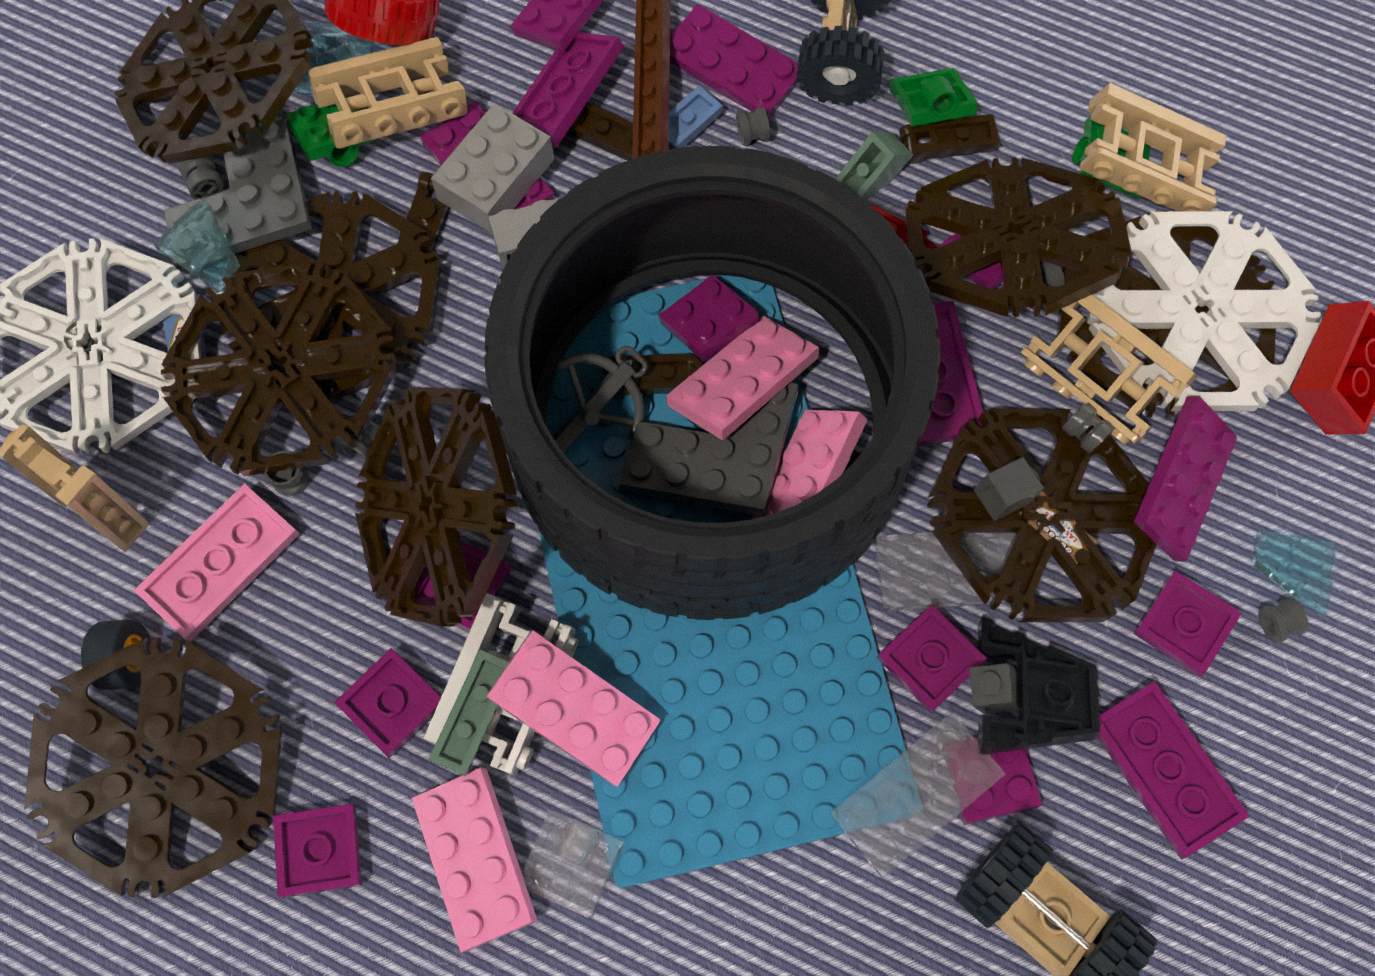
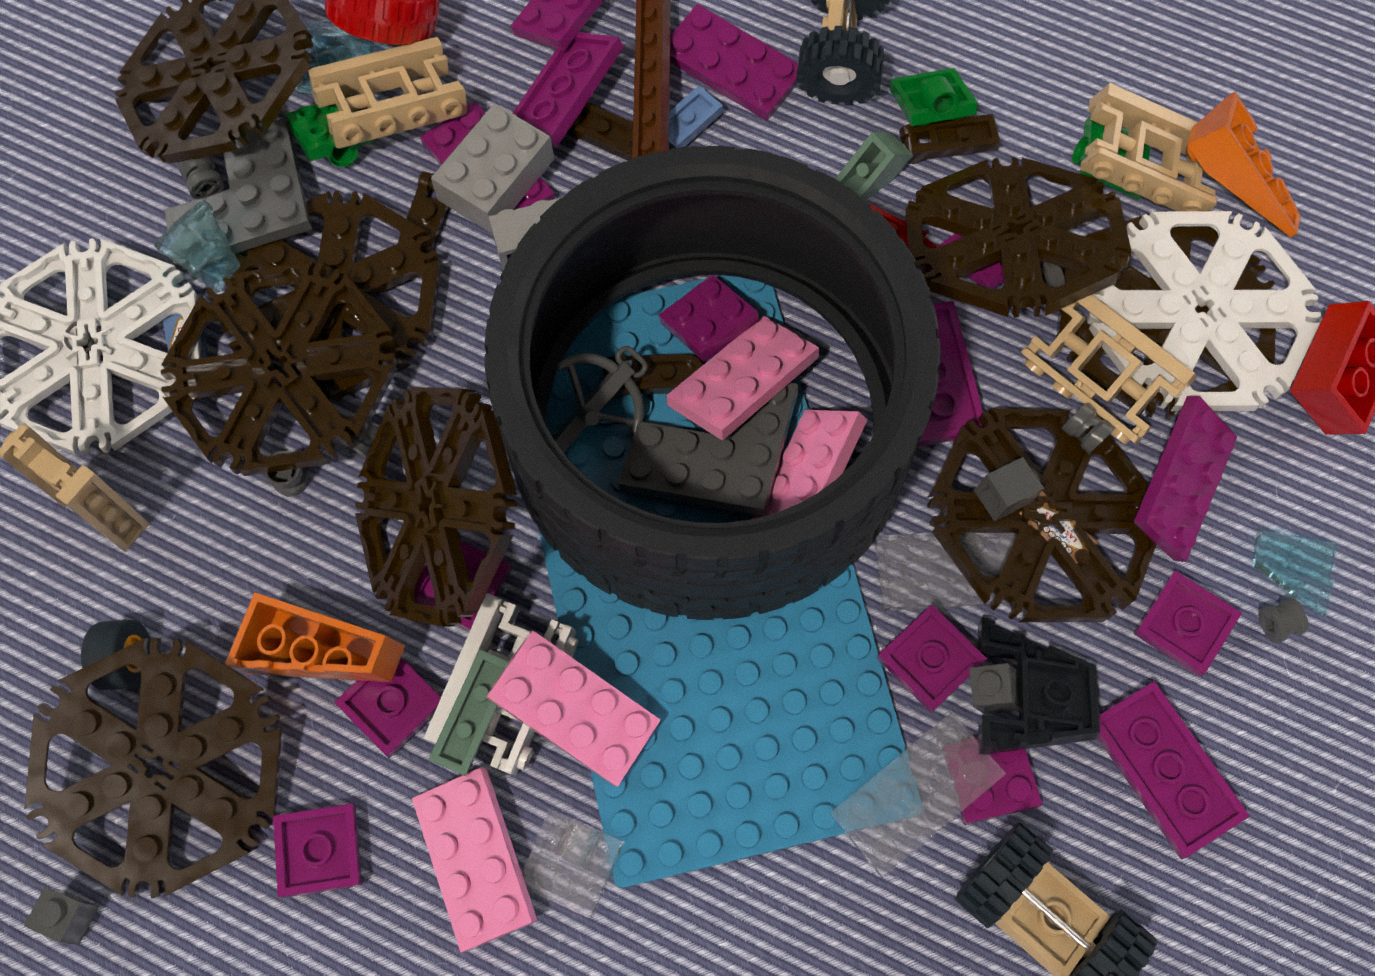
bright pink plate [134,483,299,641] -> none
dark grey wheel [736,106,770,146] -> none
none -> dark grey brick [24,887,99,945]
none -> orange wedge [225,592,406,682]
none -> orange wedge [1186,92,1301,237]

